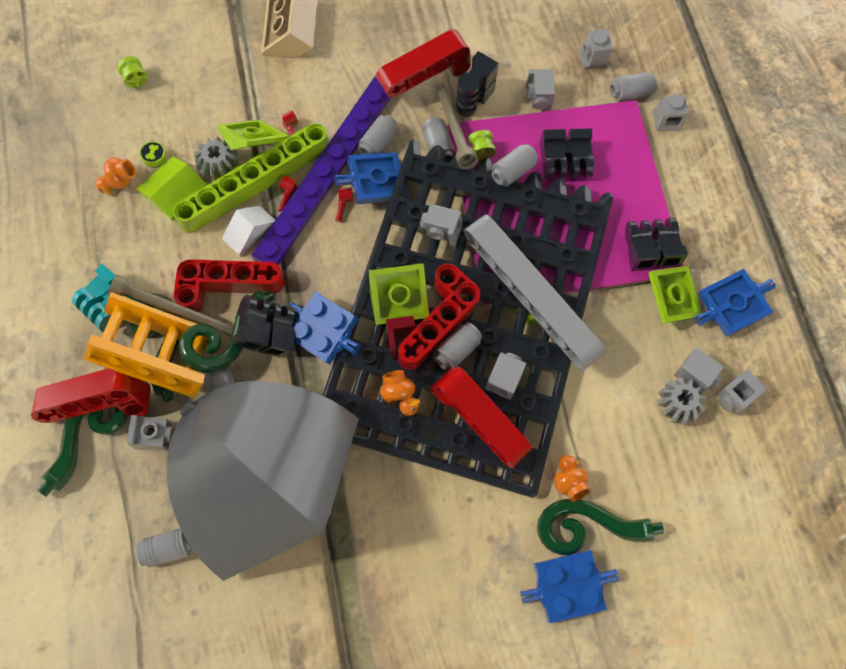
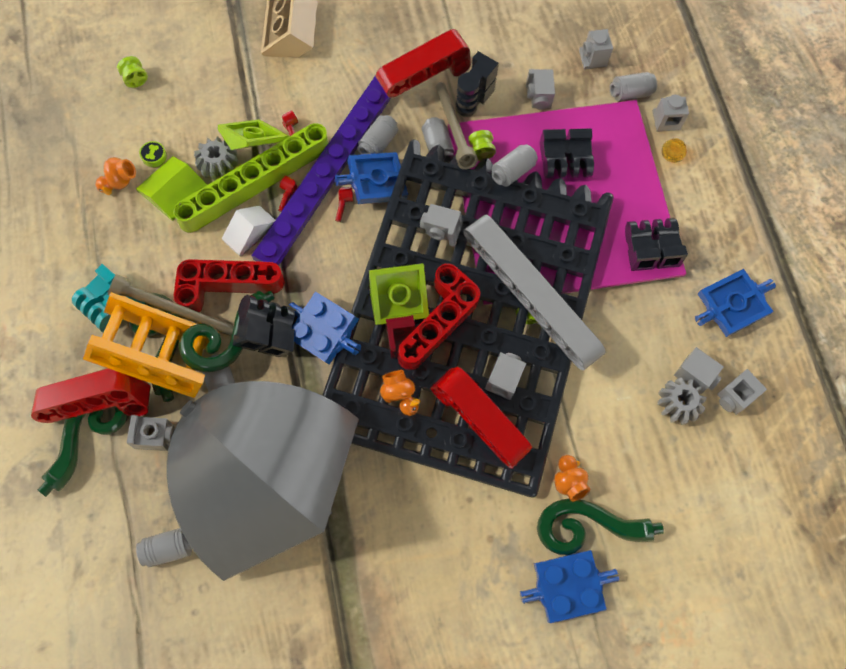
light grey head [434,322,482,370] -> none
lime slope [648,266,702,324] -> none
none -> clear yellow plate [661,138,687,163]

